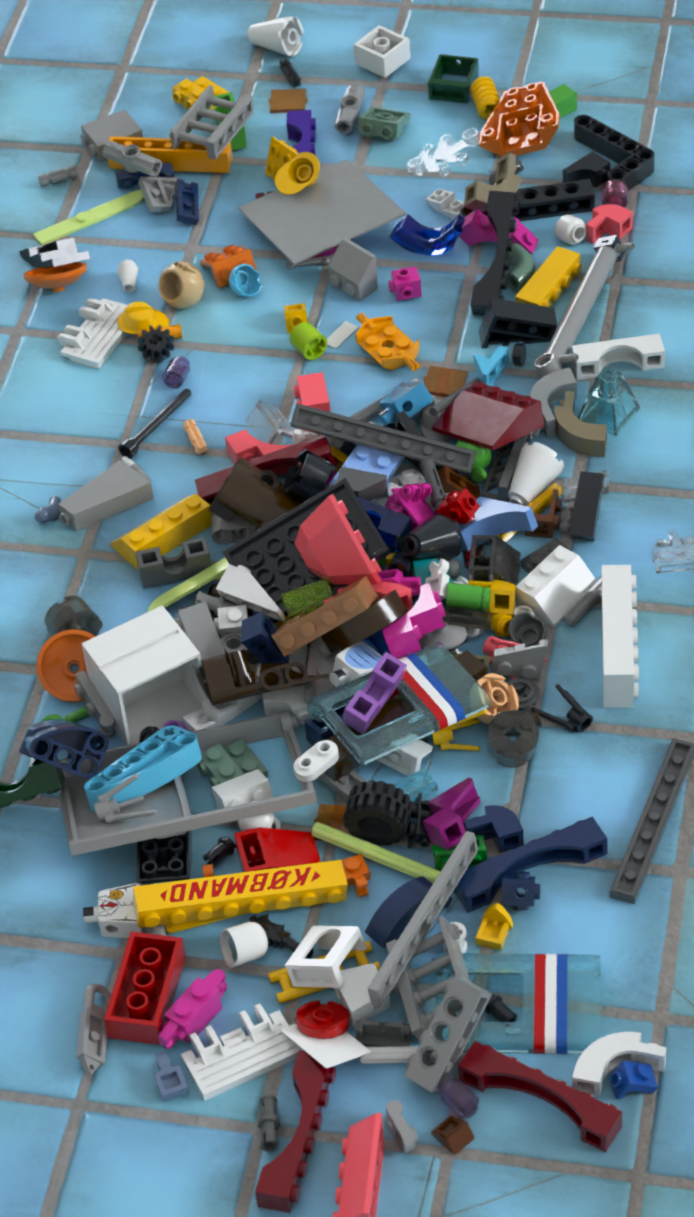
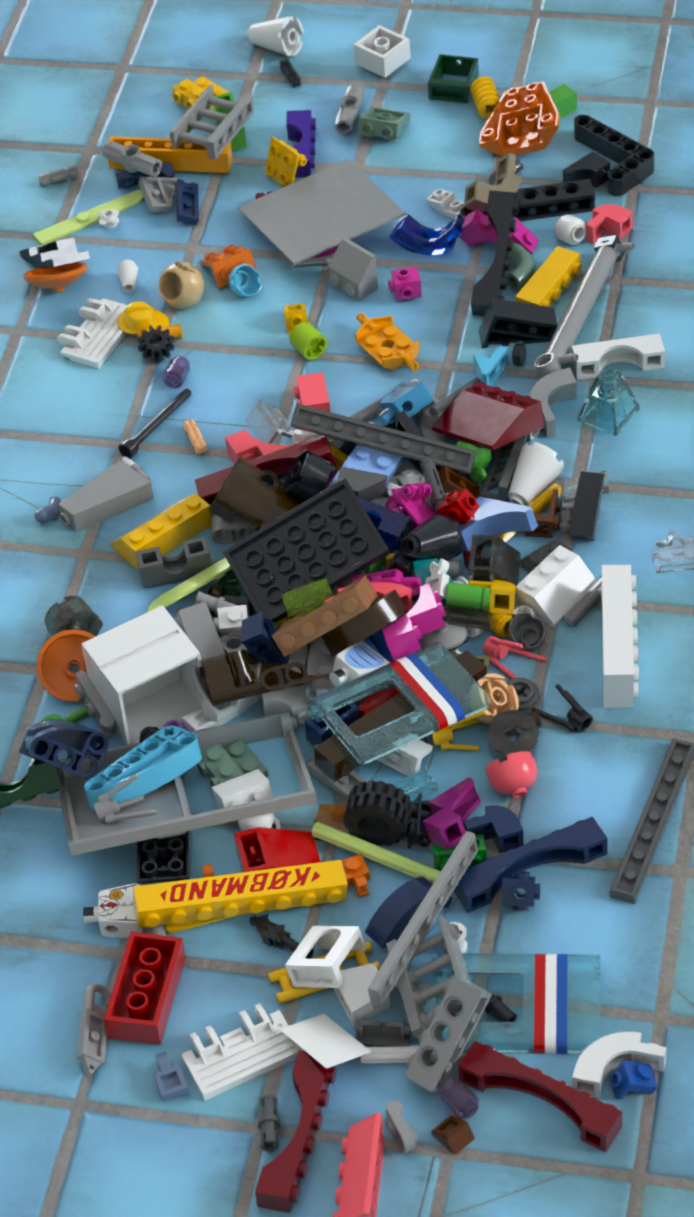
light grey brick [80,109,143,163] -> none
dark pink hinge [158,969,227,1050] -> none
black pin [203,836,236,868] -> none
white slope [216,564,286,622] -> none
white helmet [220,922,268,968] -> none
clear orange piece [269,89,308,113] -> none
yellow piece [275,152,320,195] -> none
white plate [293,740,339,782] -> none
coral brick [295,494,382,585] -> none
red tile [295,1000,350,1039] -> none
white sticker [327,321,358,348] -> none
medium lavender arch [342,652,407,734] -> none
clear plant [407,128,480,176] -> none
clear orange piece [423,366,468,397] -> none
yellow tile [475,903,514,950] -> none
light grey wing [490,639,548,680] -> none
dark tan arch [554,391,607,457] -> none
clear pink head [601,180,629,208] -> none
none -> white plate [99,210,119,229]
none -> coral cylinder [485,751,538,798]

